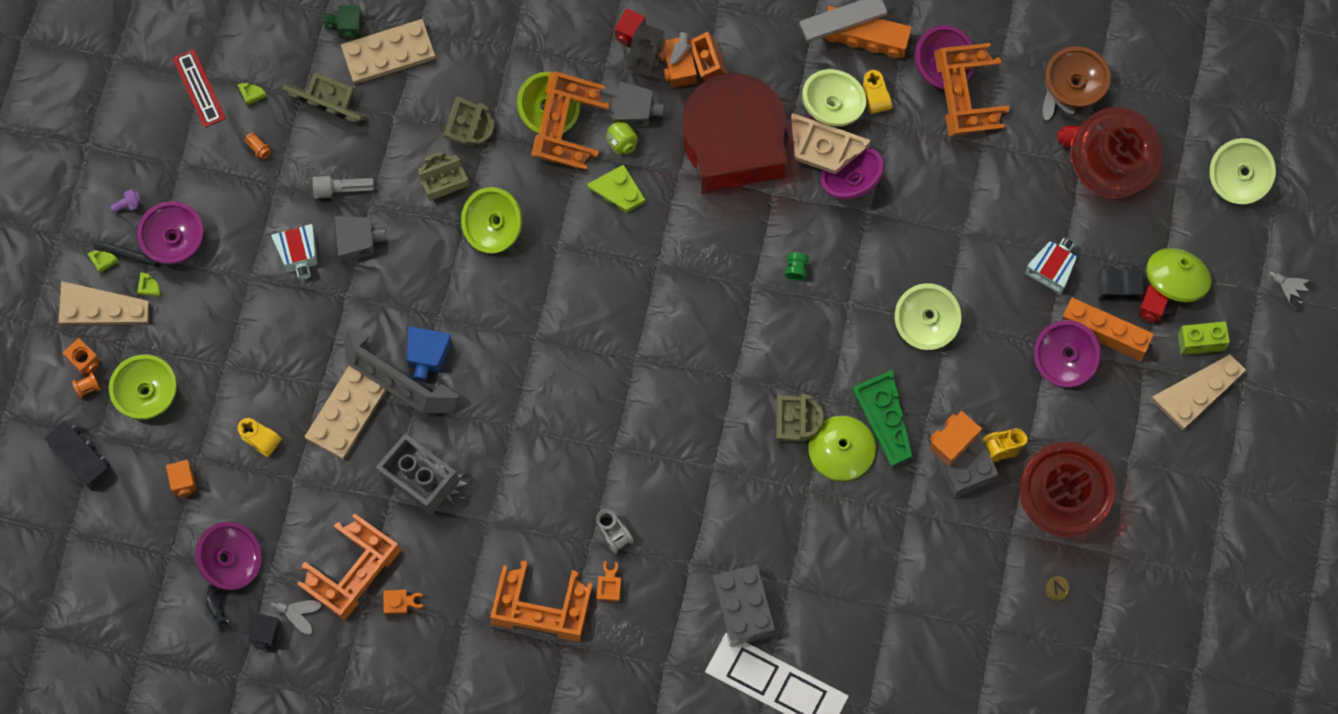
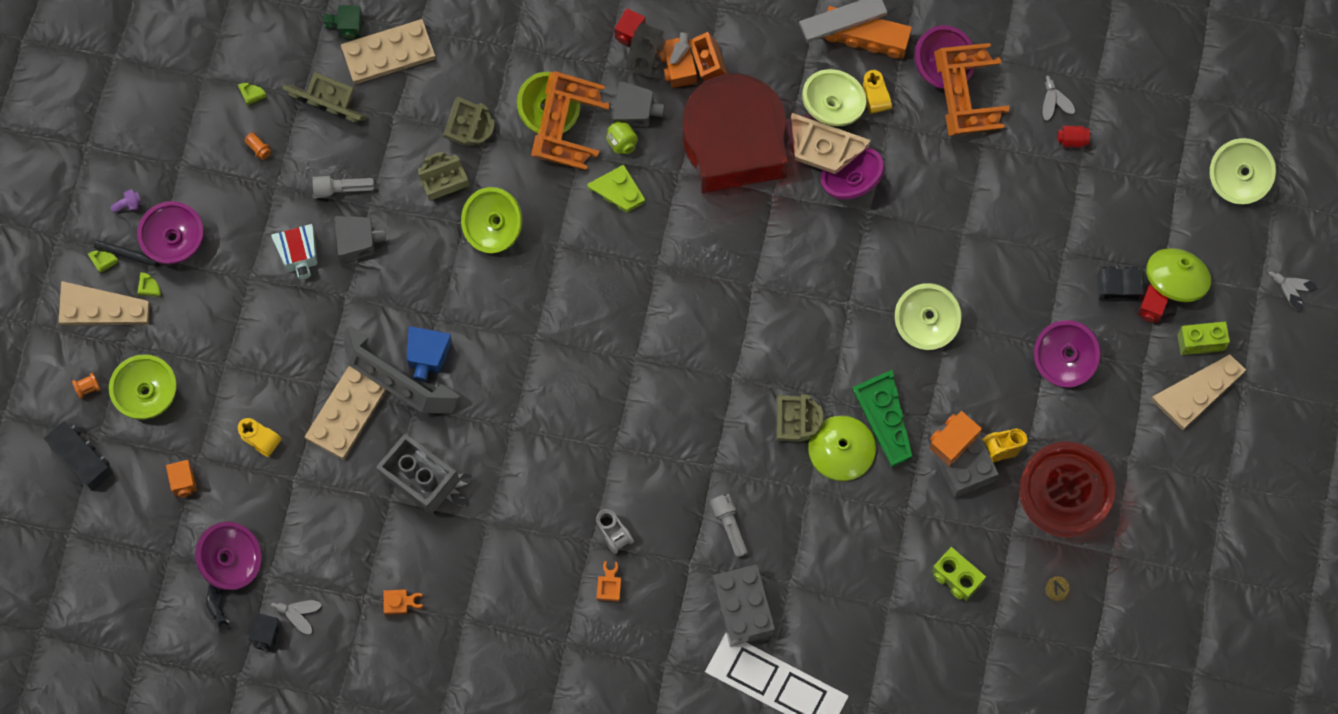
orange brick [62,338,101,377] -> none
sticker [172,49,226,127] -> none
orange wedge [298,514,402,621] -> none
orange wedge [490,561,592,642] -> none
green wheel [784,252,809,281] -> none
torso [1025,238,1076,294] -> none
dark orange dish [1045,47,1111,108] -> none
orange brick [1061,297,1154,361] -> none
clear red wheel [1071,107,1162,199] -> none
none -> light grey piece [709,493,748,558]
none -> lime brick [932,547,986,602]

